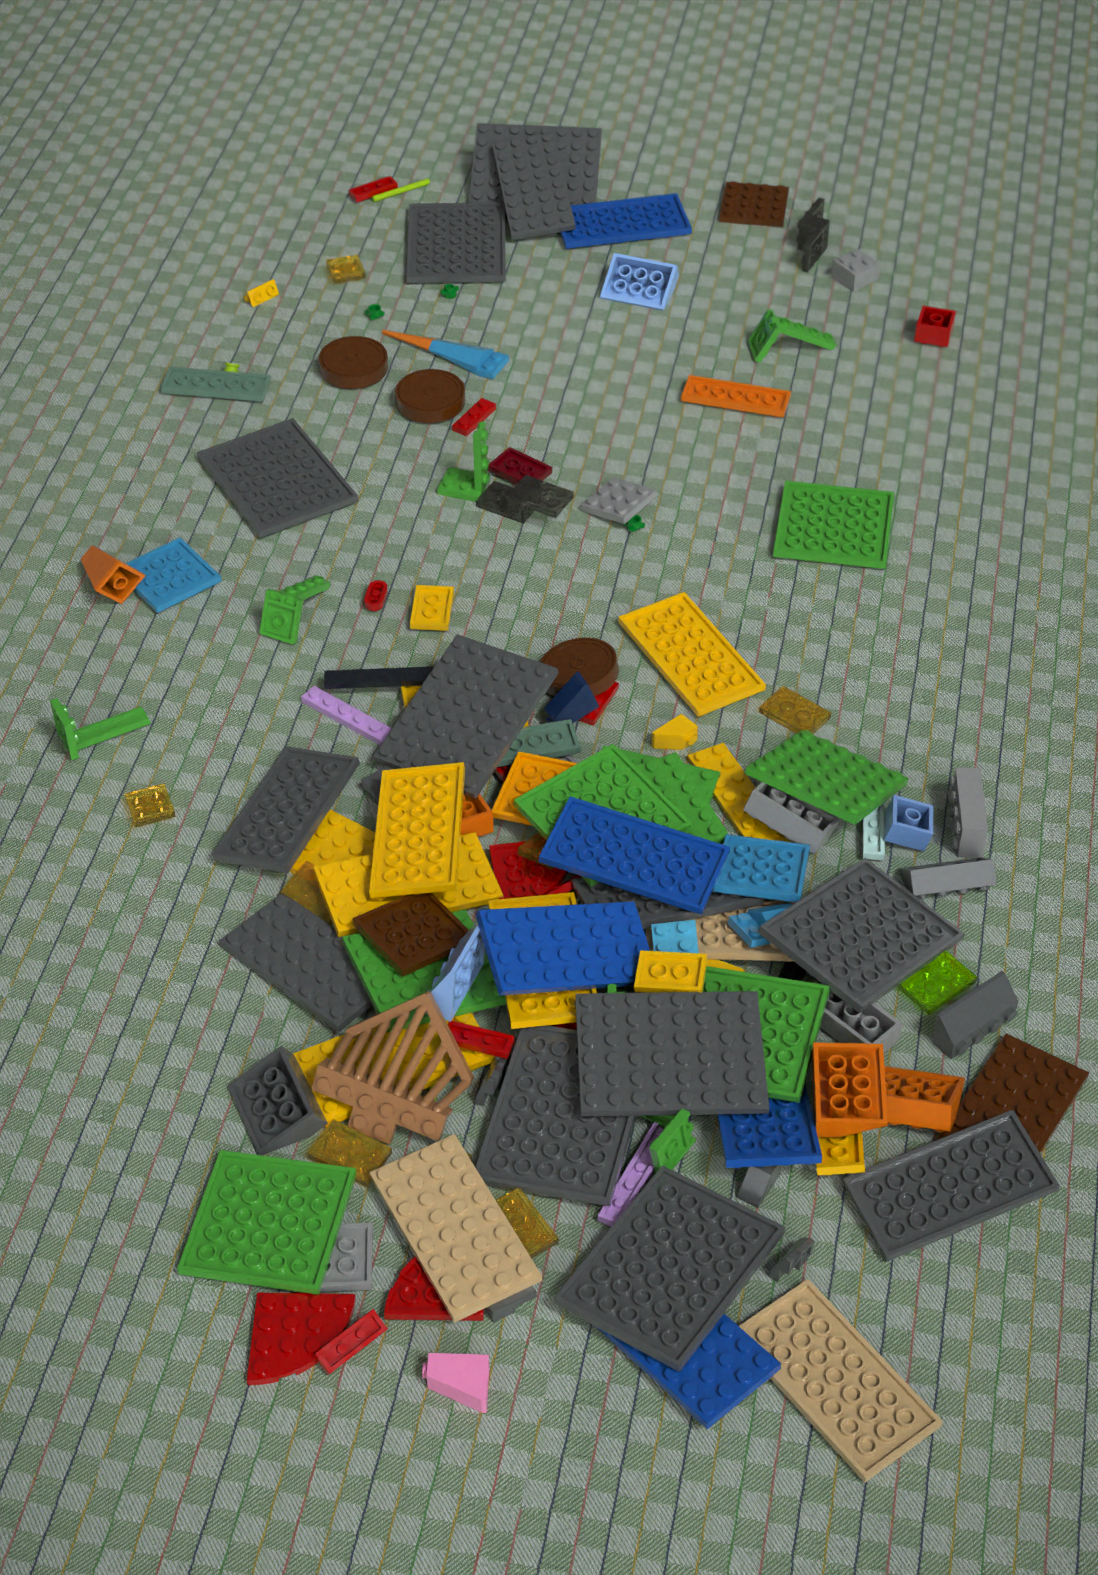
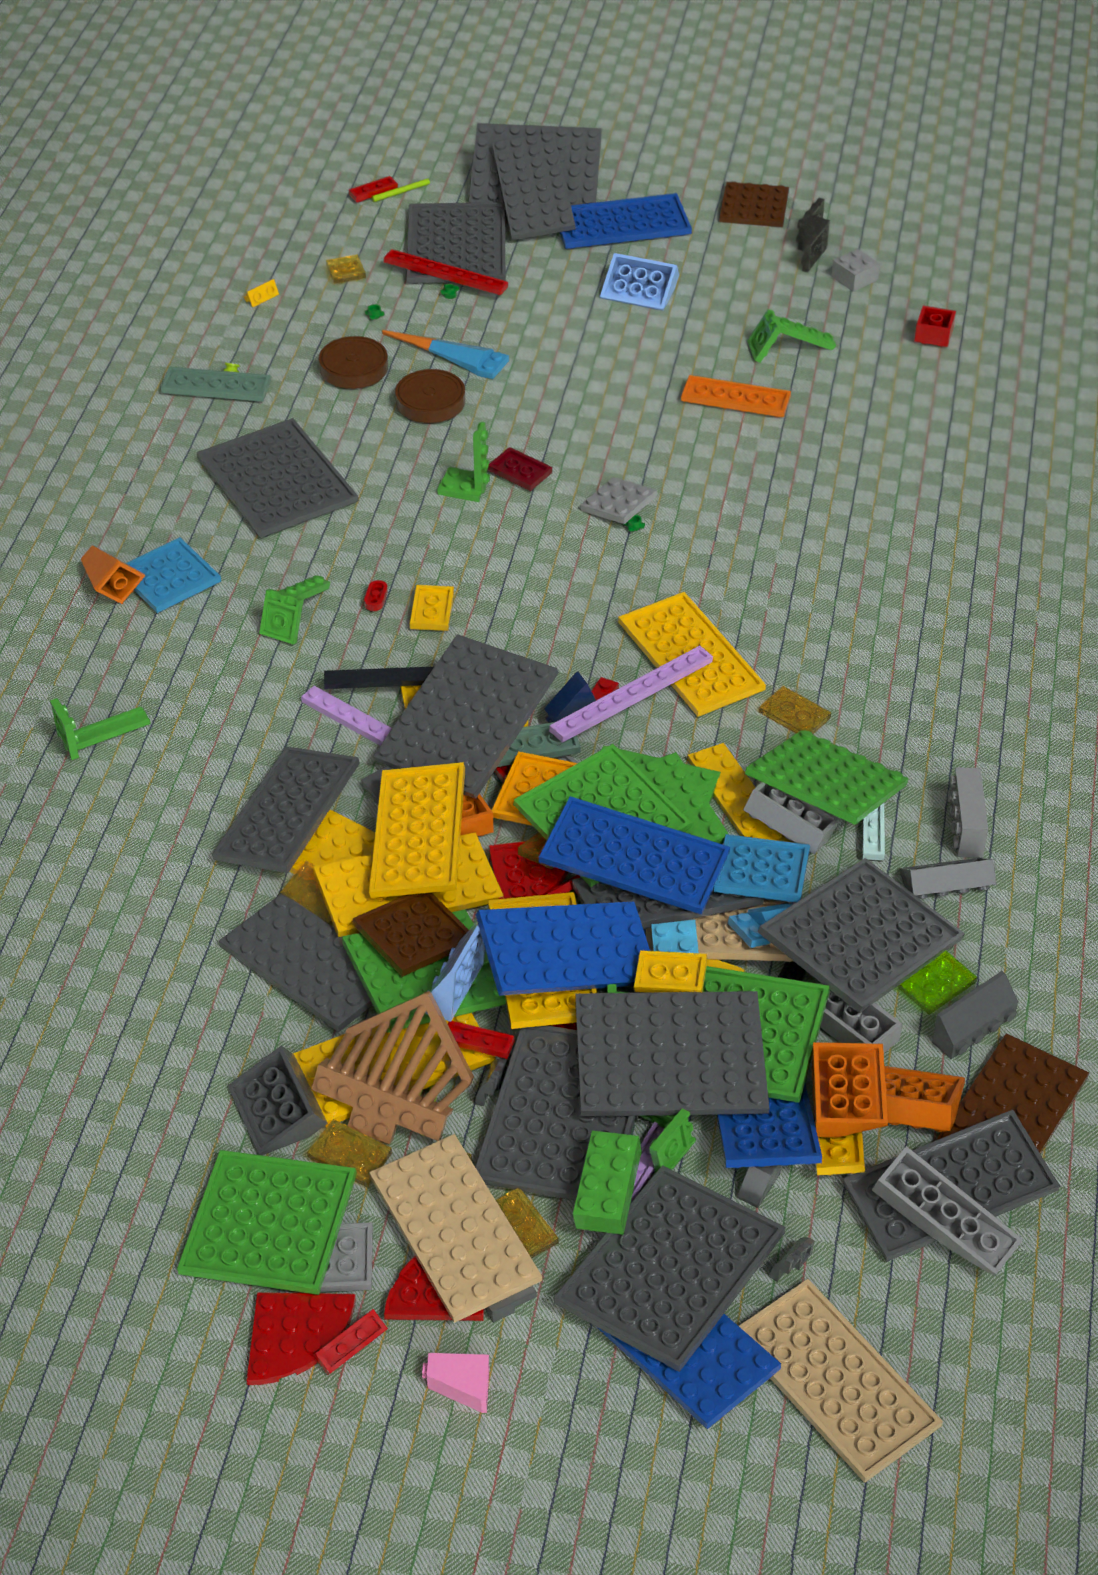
clear yellow plate [124,783,176,828] -> none
red plate [452,398,496,437] -> none
clear smoke bracket [476,475,574,524] -> none
reddish brown brick [540,637,619,697] -> none
yellow slope [651,713,698,750] -> none
bright green plate [773,480,894,569] -> none
medium blue brick [884,795,933,851] -> none
none -> red tile [384,249,508,295]
none -> lavender plate [549,646,713,743]
none -> bright green brick [573,1130,642,1235]
none -> light grey slope [872,1146,1024,1276]

